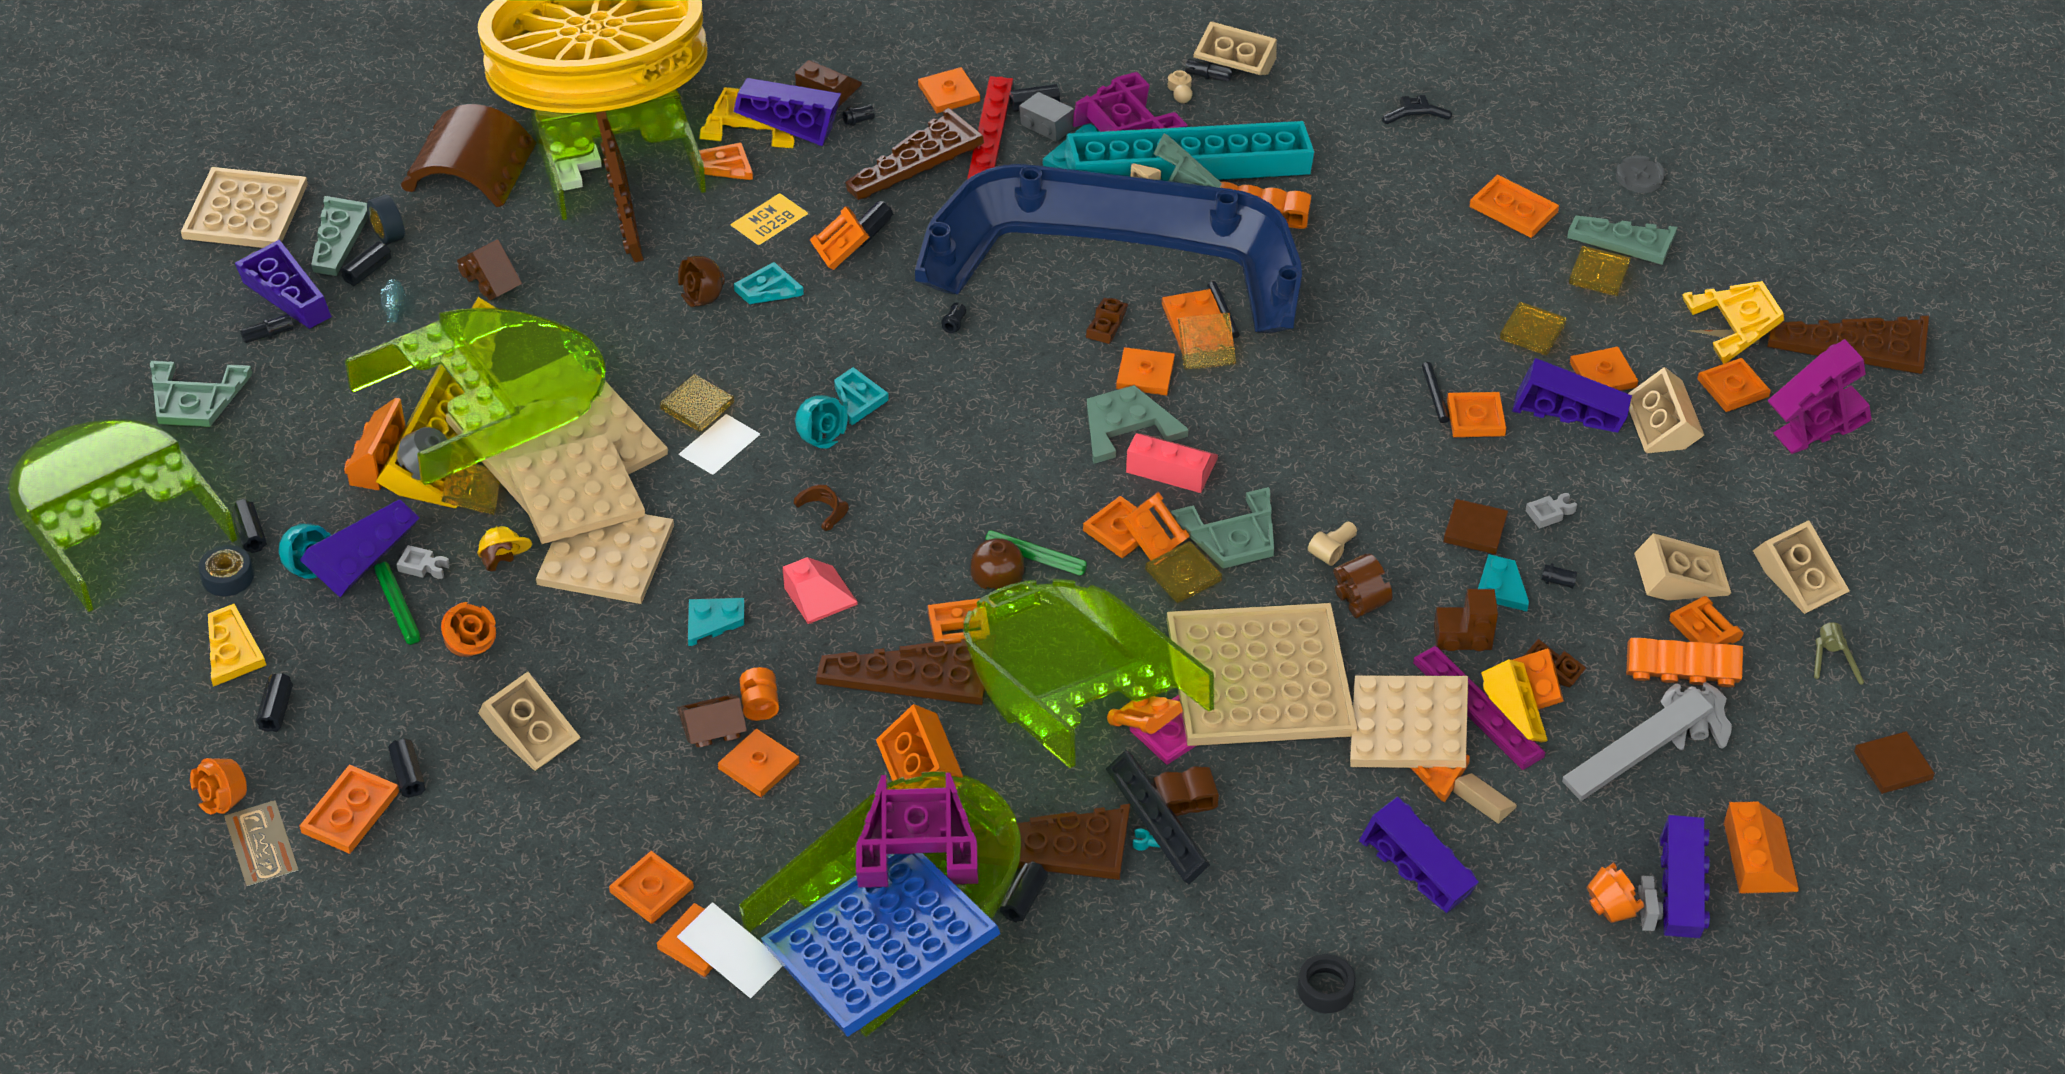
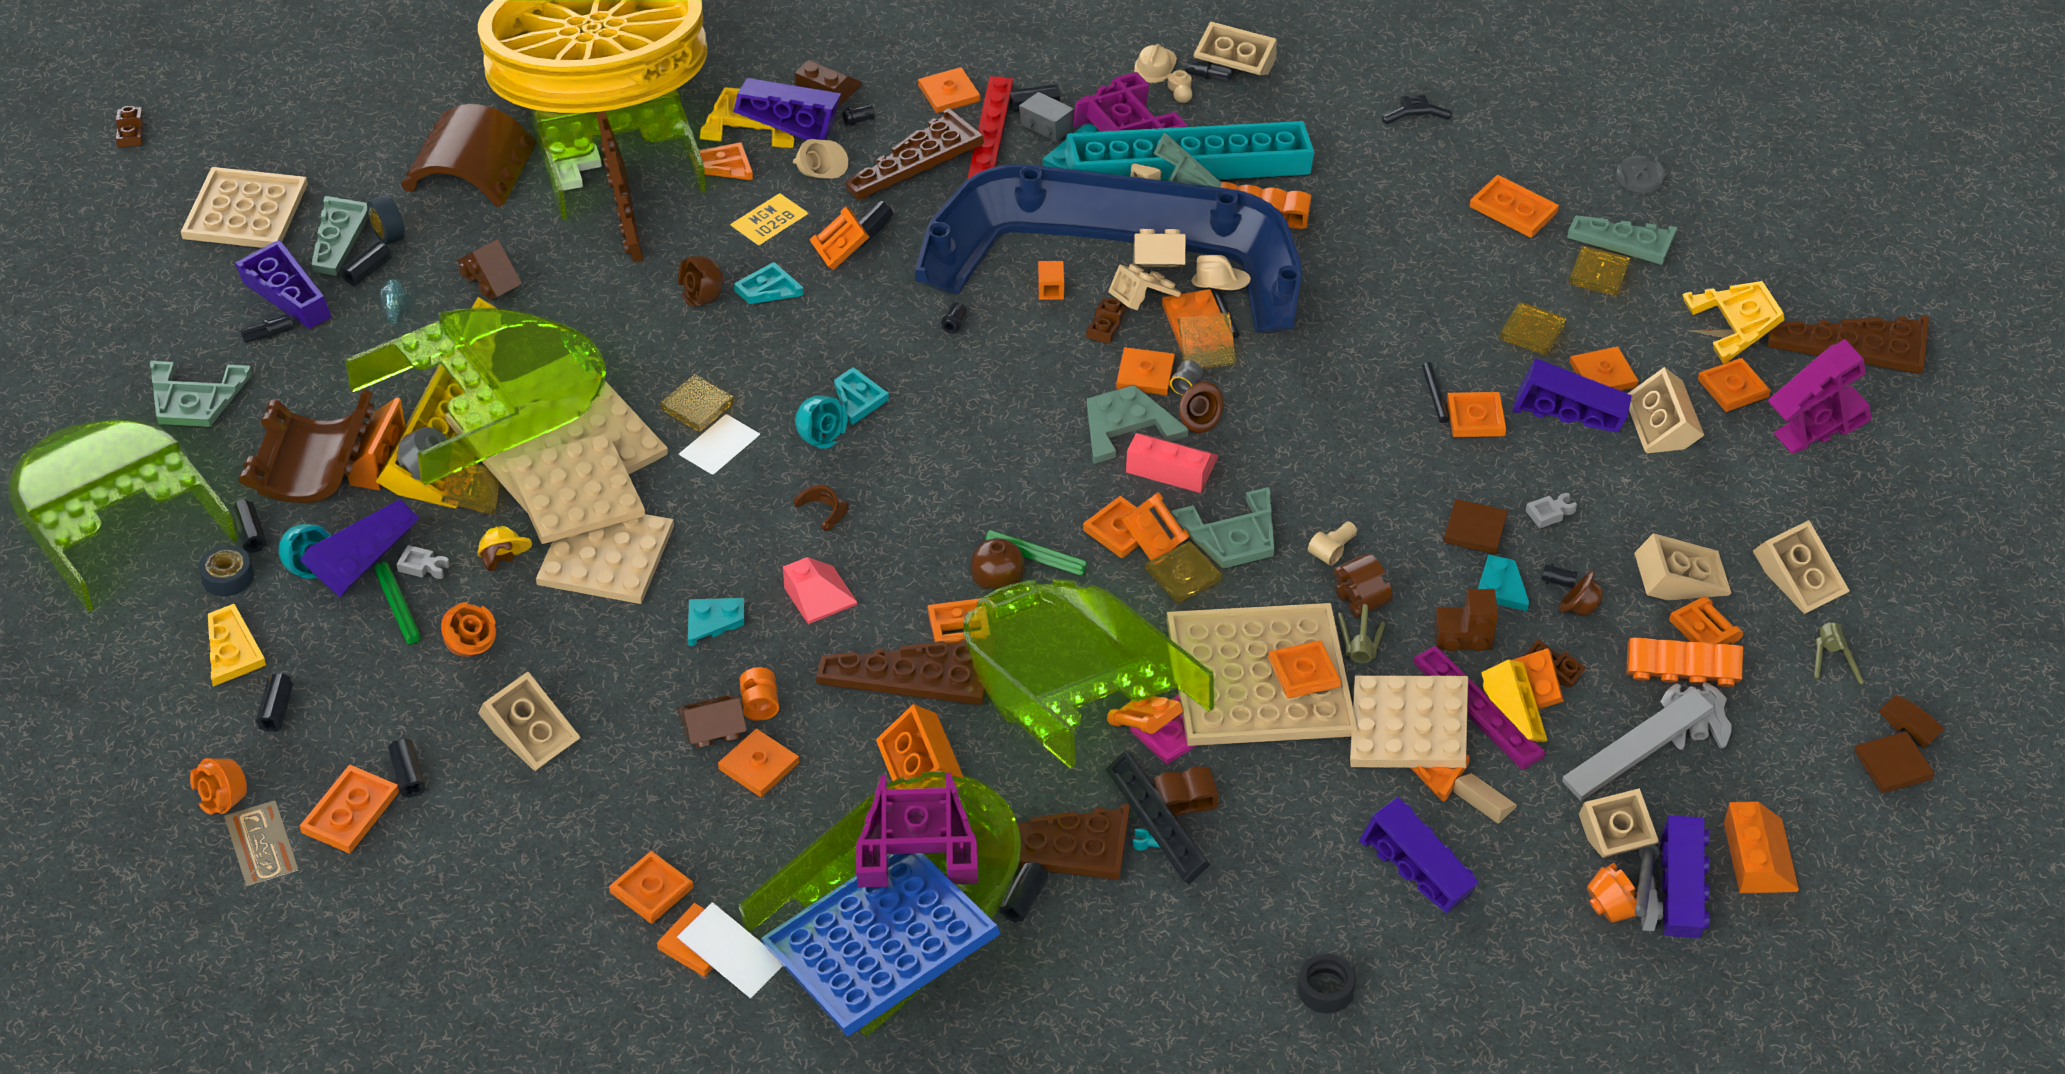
none -> reddish brown slope [116,106,143,148]
none -> reddish brown hinge [238,389,375,503]
none -> tan piece [793,139,848,179]
none -> orange brick [1038,261,1064,300]
none -> tan bracket [1108,264,1182,310]
none -> tan slope [1133,229,1186,267]
none -> tan piece [1134,43,1177,83]
none -> dark grey wheel [1170,360,1203,395]
none -> reddish brown hat [1179,382,1223,434]
none -> tan piece [1192,255,1251,290]
none -> orange plate [1268,640,1341,699]
none -> olive plant [1338,604,1386,663]
none -> reddish brown hat [1558,570,1603,616]
none -> tan slope [1579,788,1659,858]
none -> dark grey bar [1635,844,1660,917]
none -> reddish brown slope [1878,695,1945,748]

